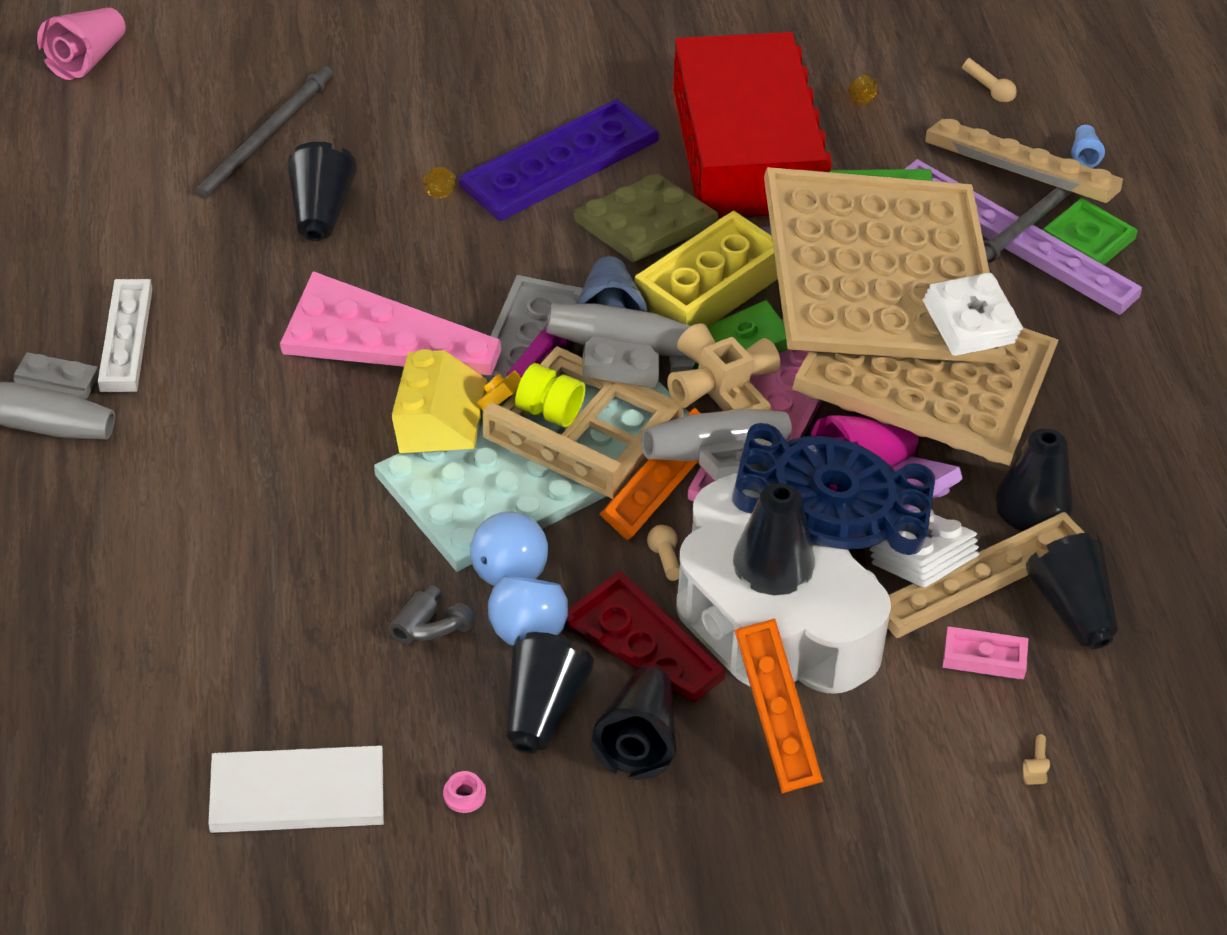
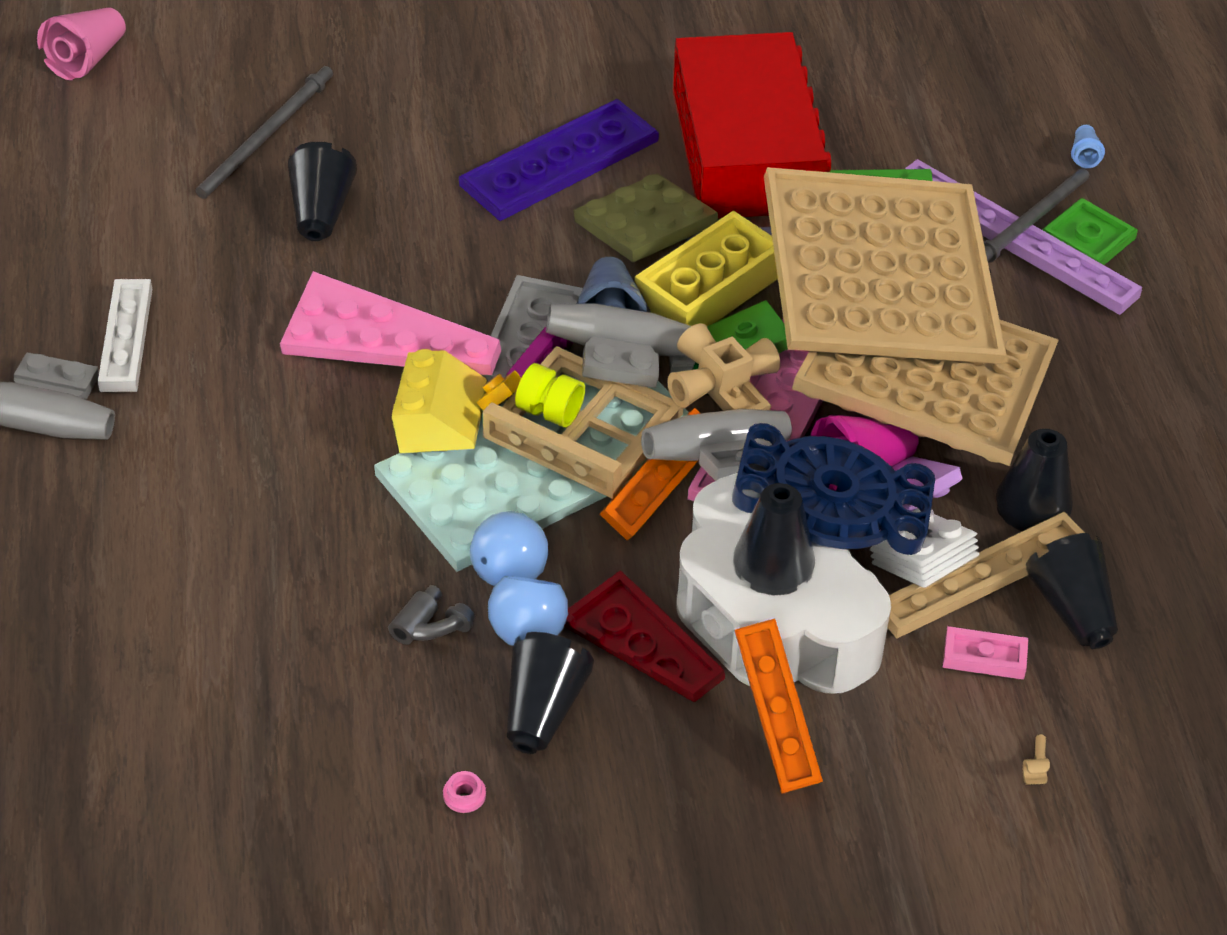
white tile [209,746,384,833] -> none
clear yellow plate [422,167,456,198] -> none
black cone [591,667,676,780] -> none
tan bar [647,525,680,581] -> none
clear yellow plate [848,74,879,104] -> none
white brick [922,272,1023,356] -> none
tan plate [925,119,1123,203] -> none
tan bar [962,58,1017,102] -> none

